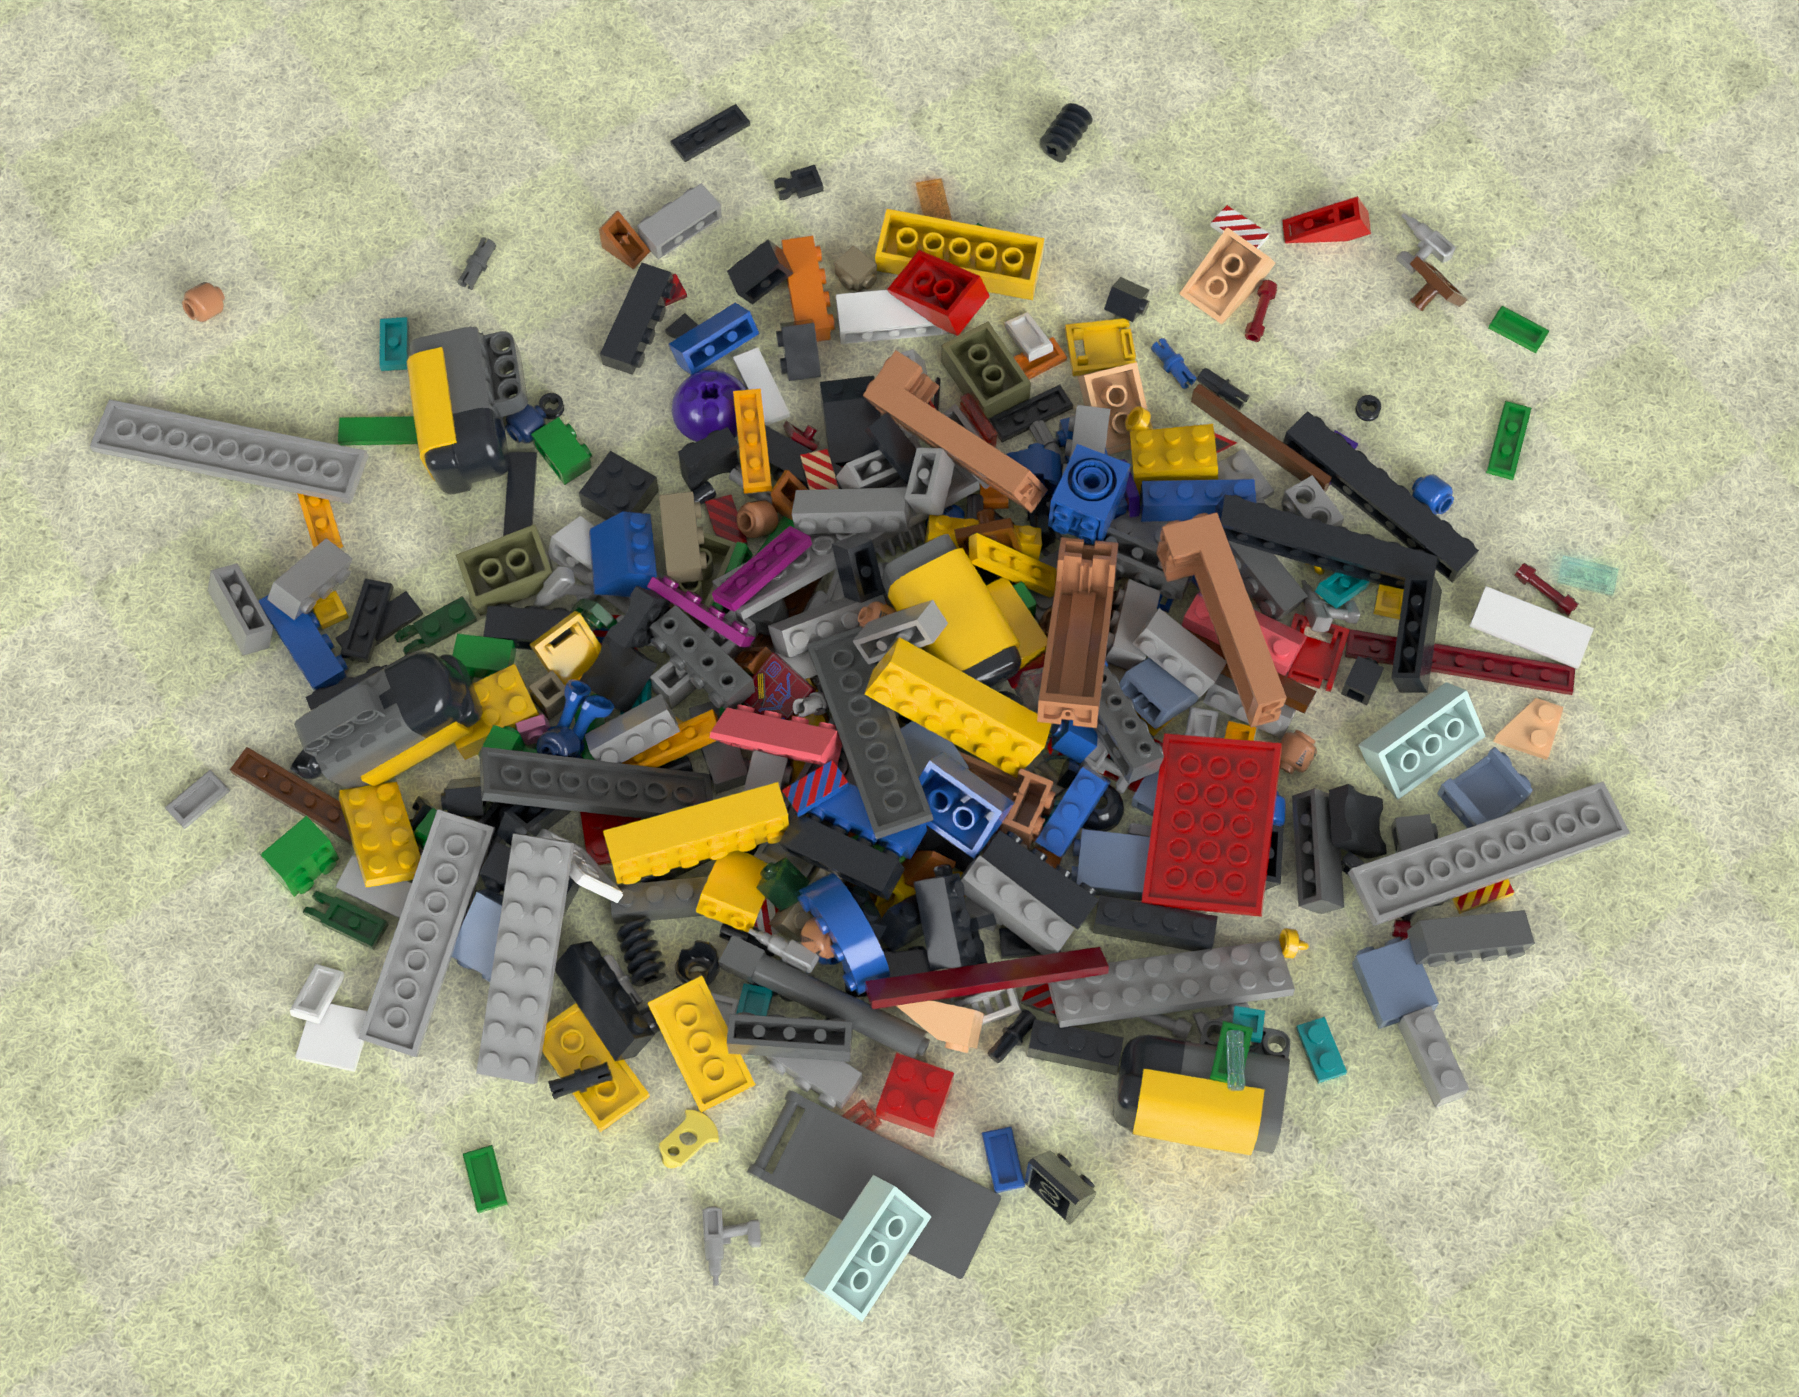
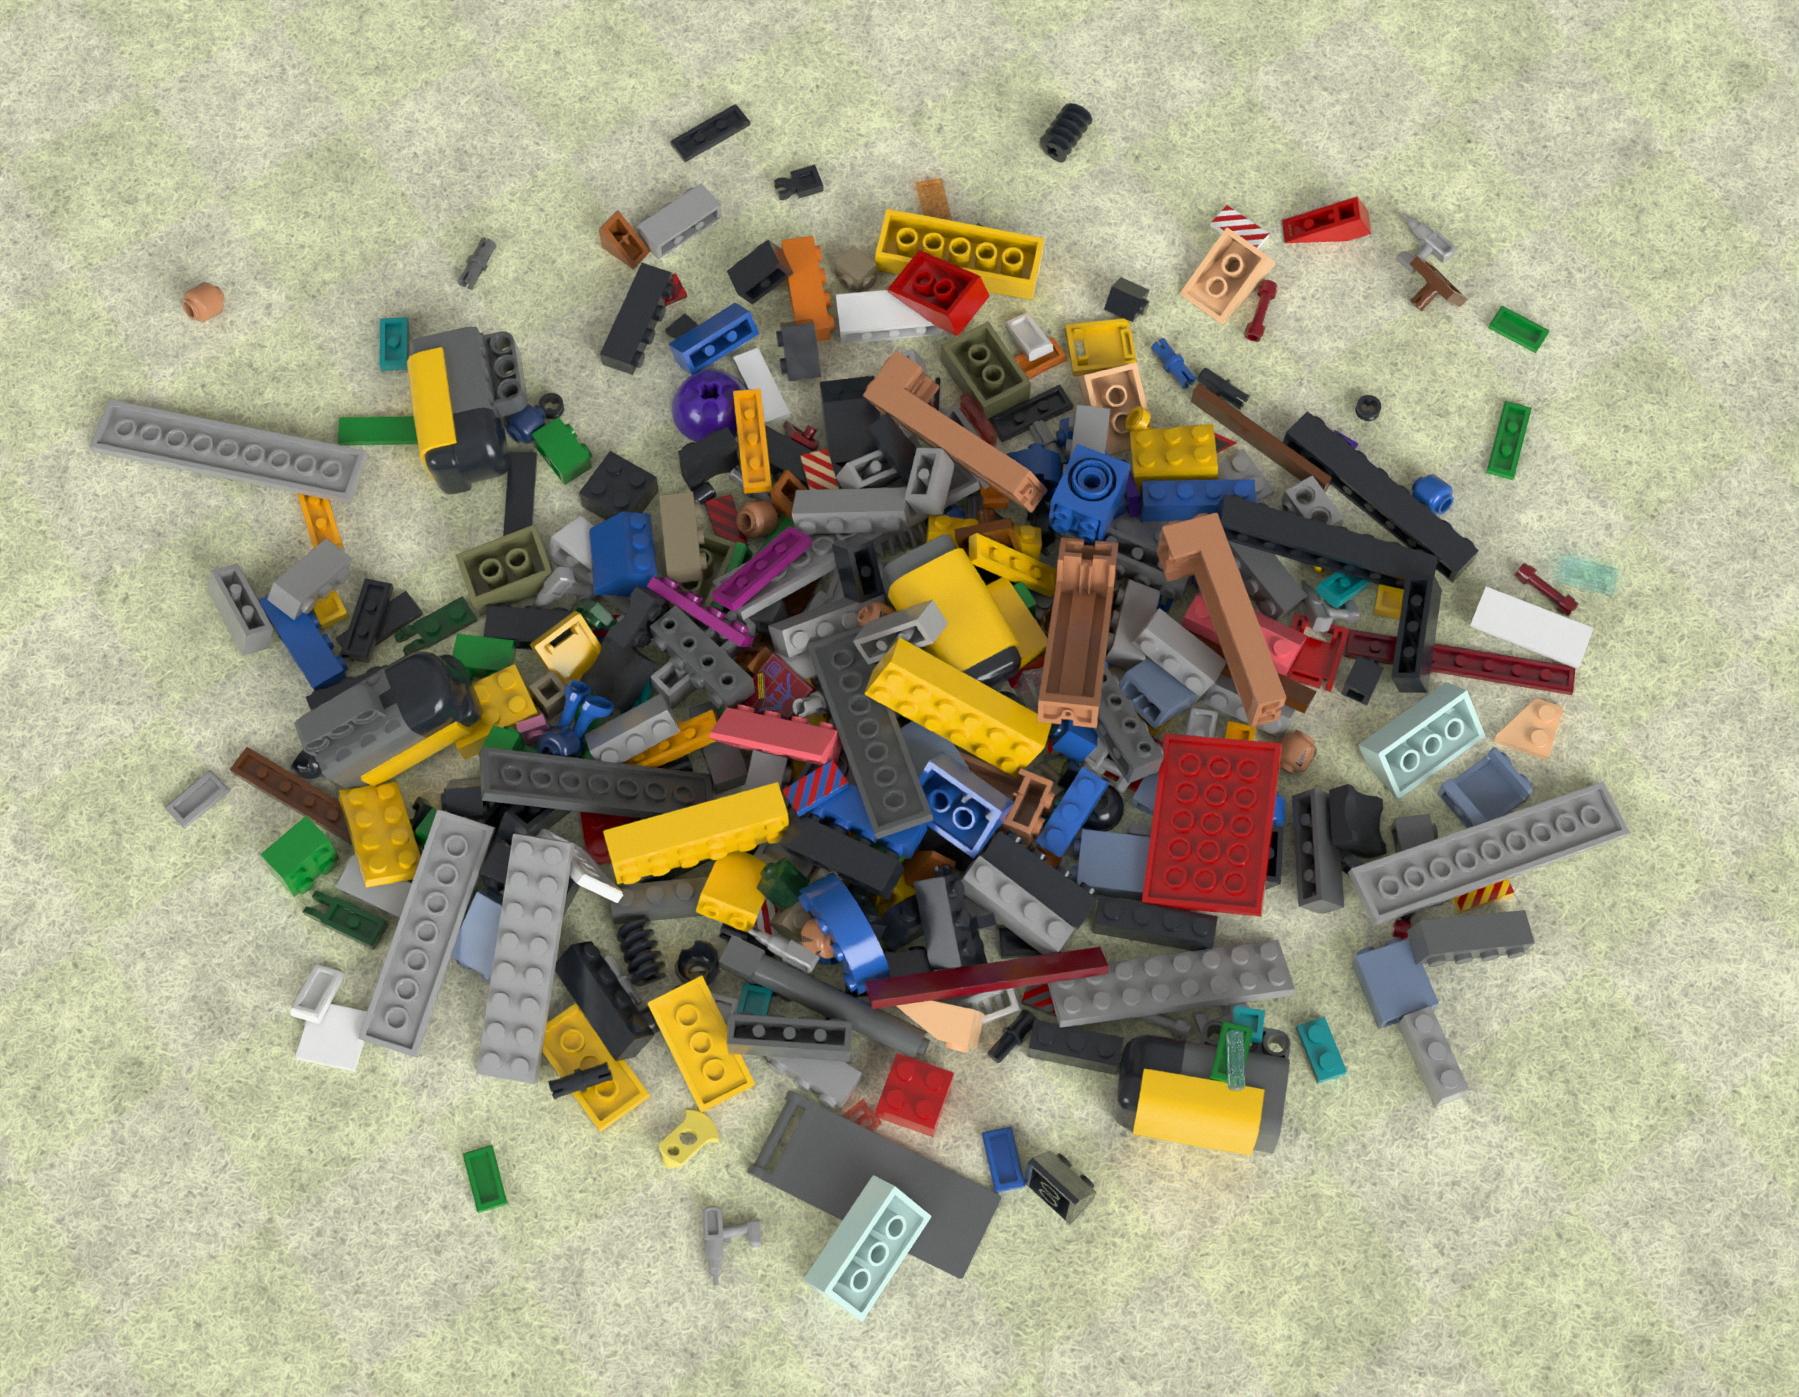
yellow tile [1278,928,1309,959] -> none

